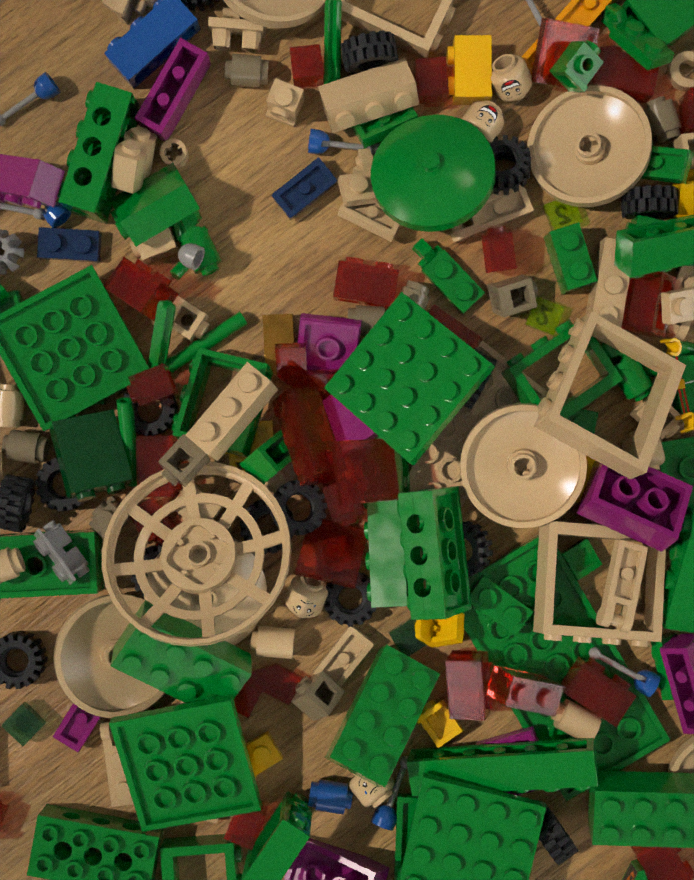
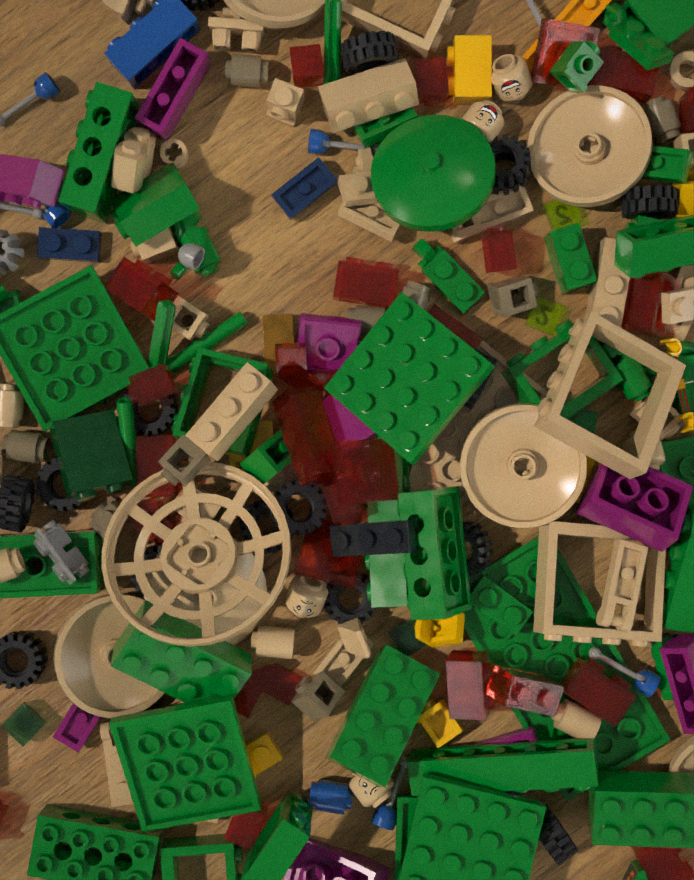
green plate [561,539,603,580] -> none
none -> black plate [329,520,417,557]
none -> tan slope [338,618,371,659]

